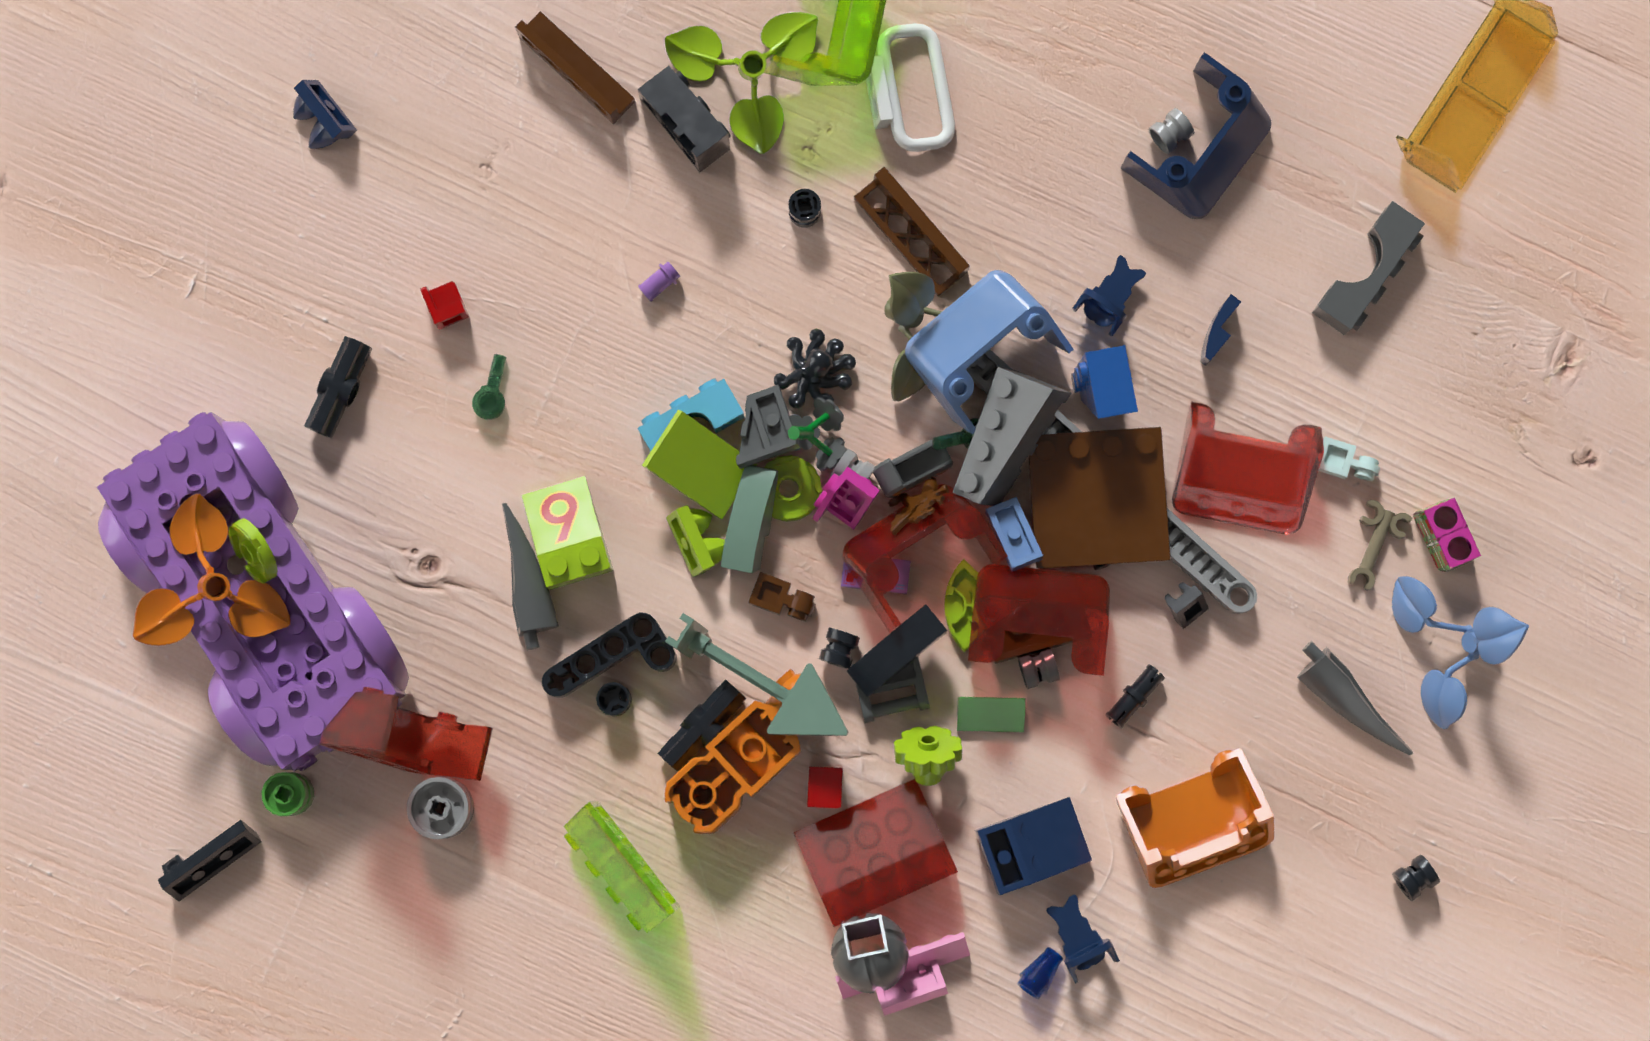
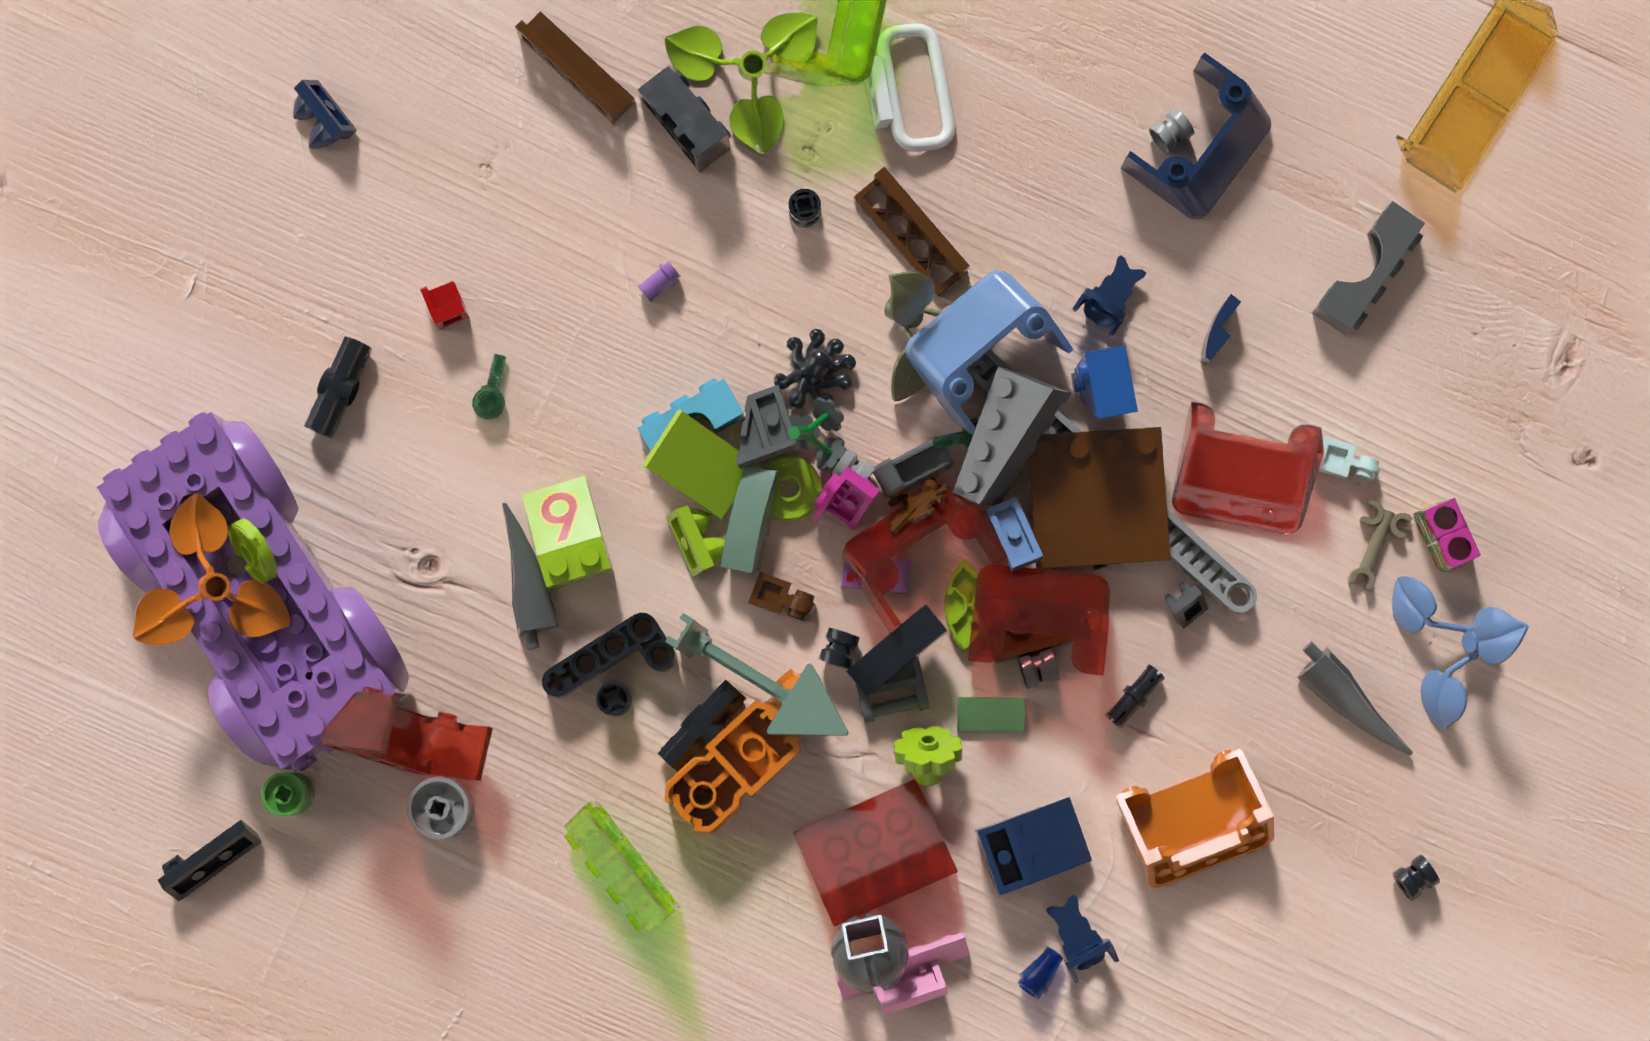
red panel [807,766,843,808] -> none

